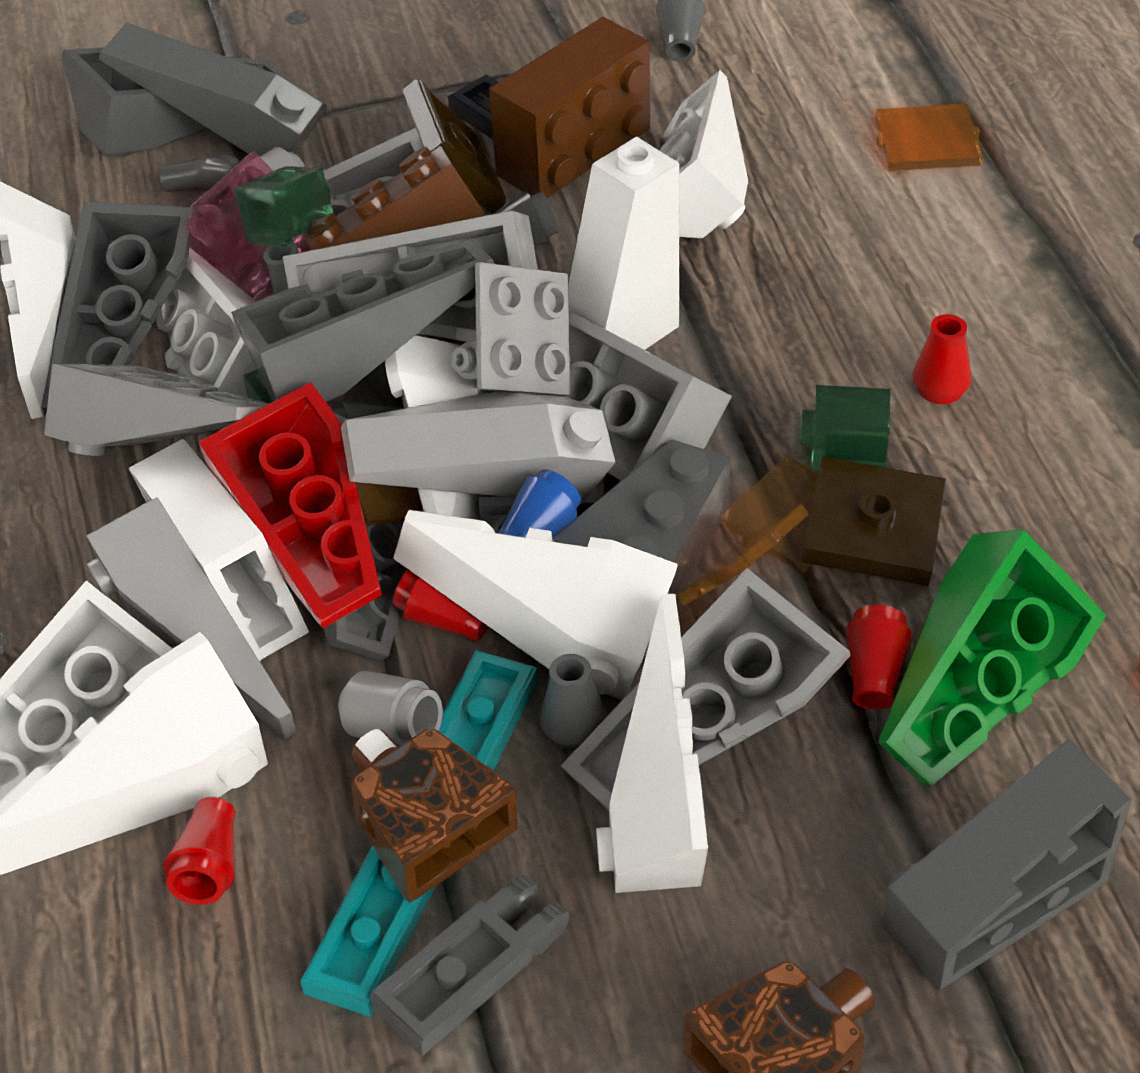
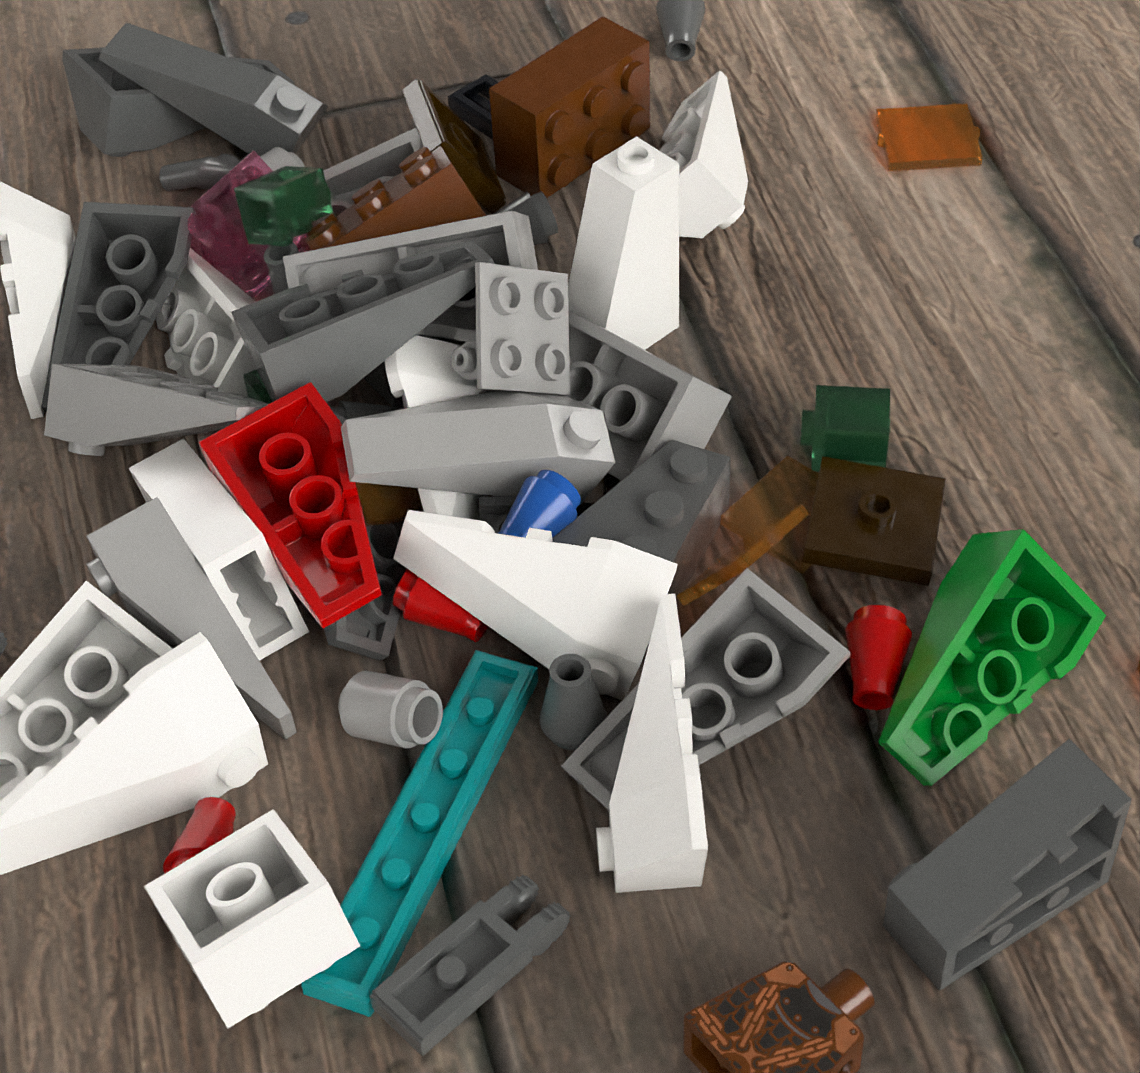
reddish brown torso [351,729,518,903] -> none
red cone [912,314,972,404] -> none
none -> white brick [144,809,360,1028]

